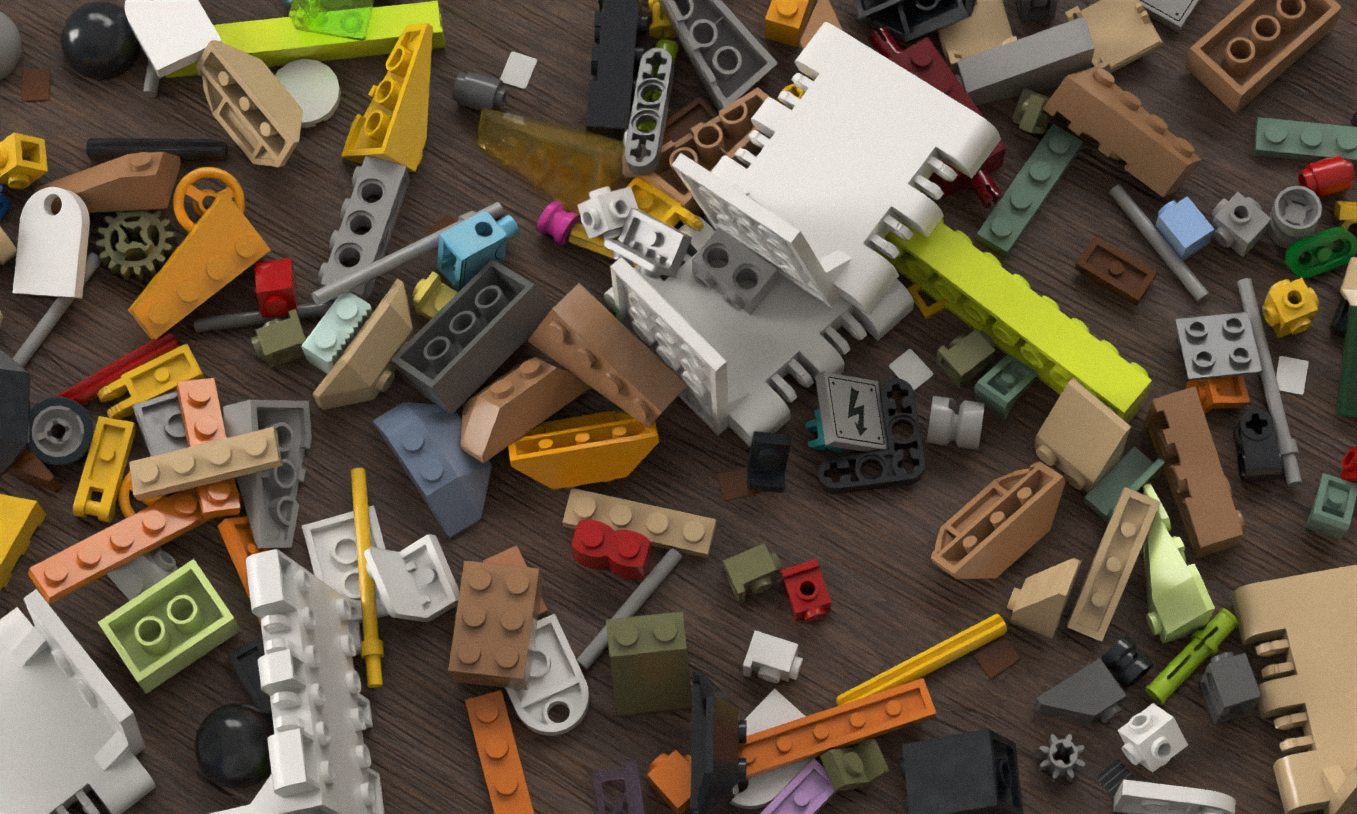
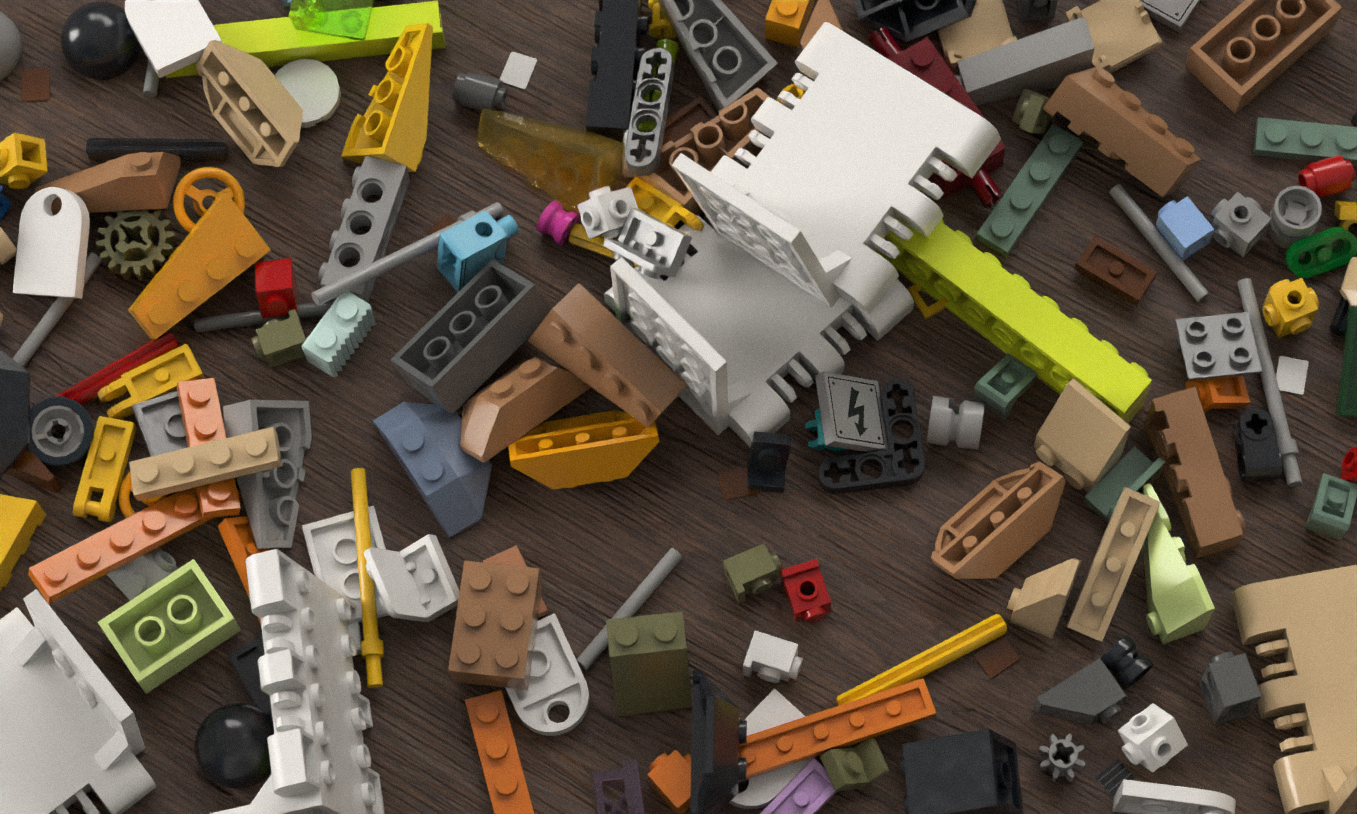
tan wedge [313,279,415,410] -> none
light yellow bracket [412,271,458,320] -> none
tan plate [563,488,716,558] -> none
red brick [571,520,652,580] -> none
light grey brick [692,228,778,315] -> none
white sticker [889,349,933,391] -> none
olive brick [936,329,995,389] -> none
lime pin [1145,608,1240,705] -> none

